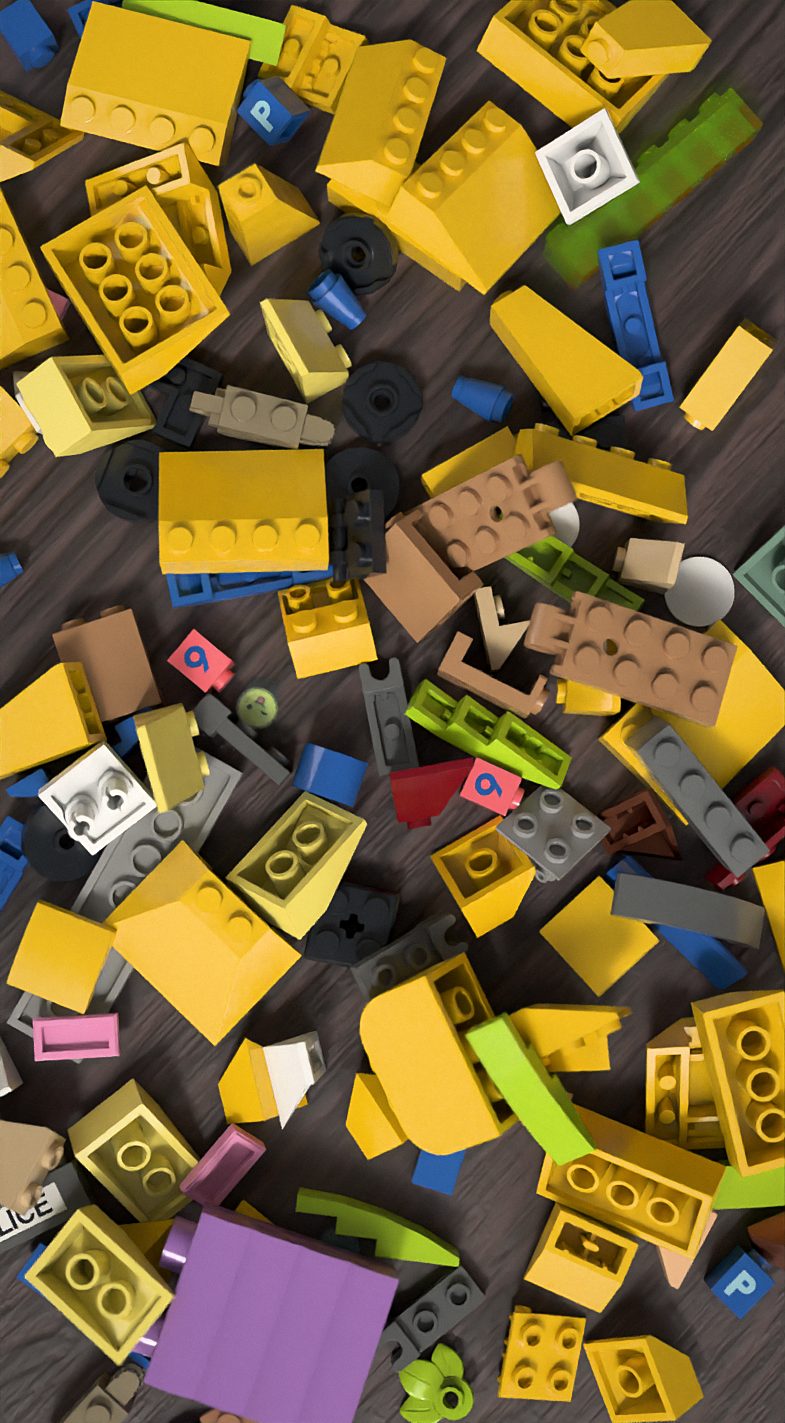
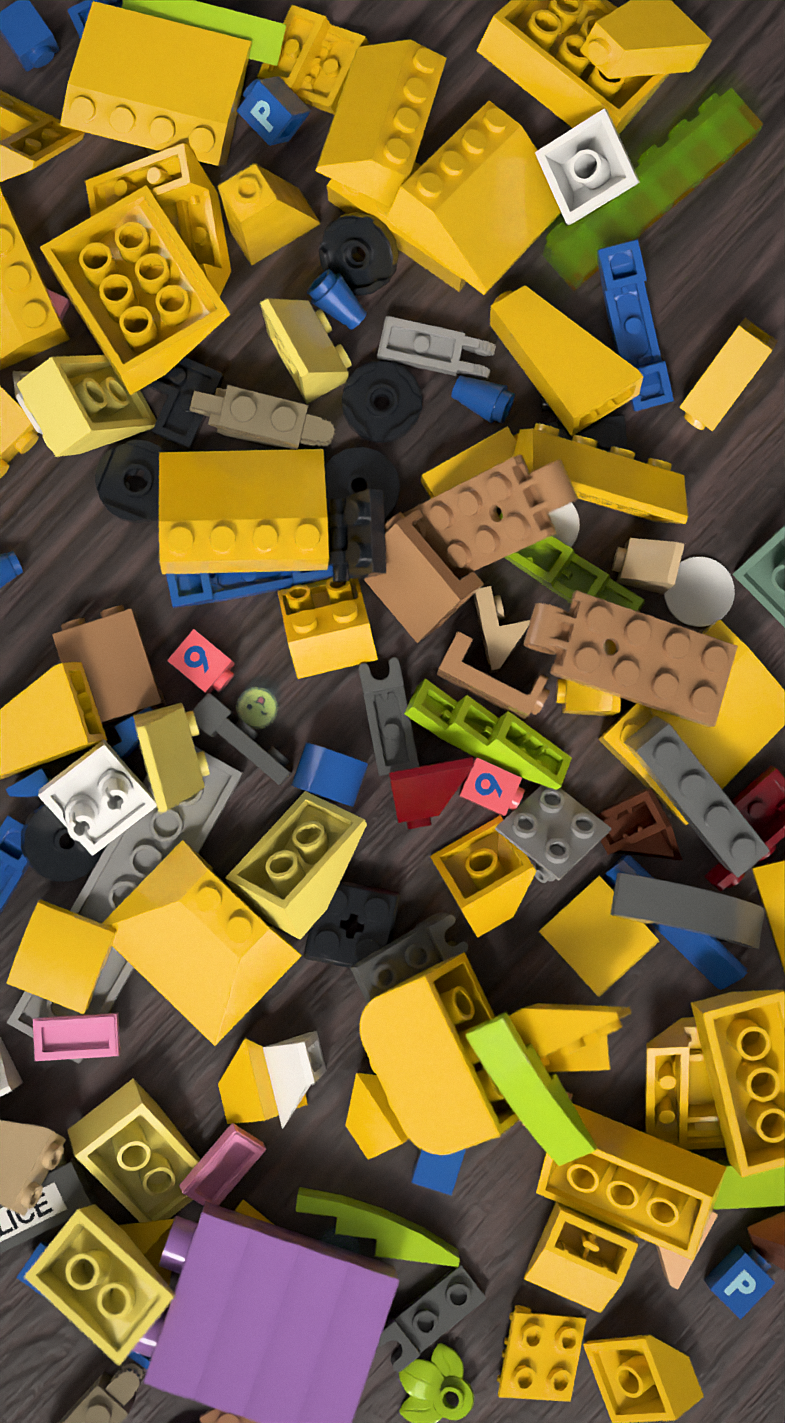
none -> light grey hinge [377,316,496,380]

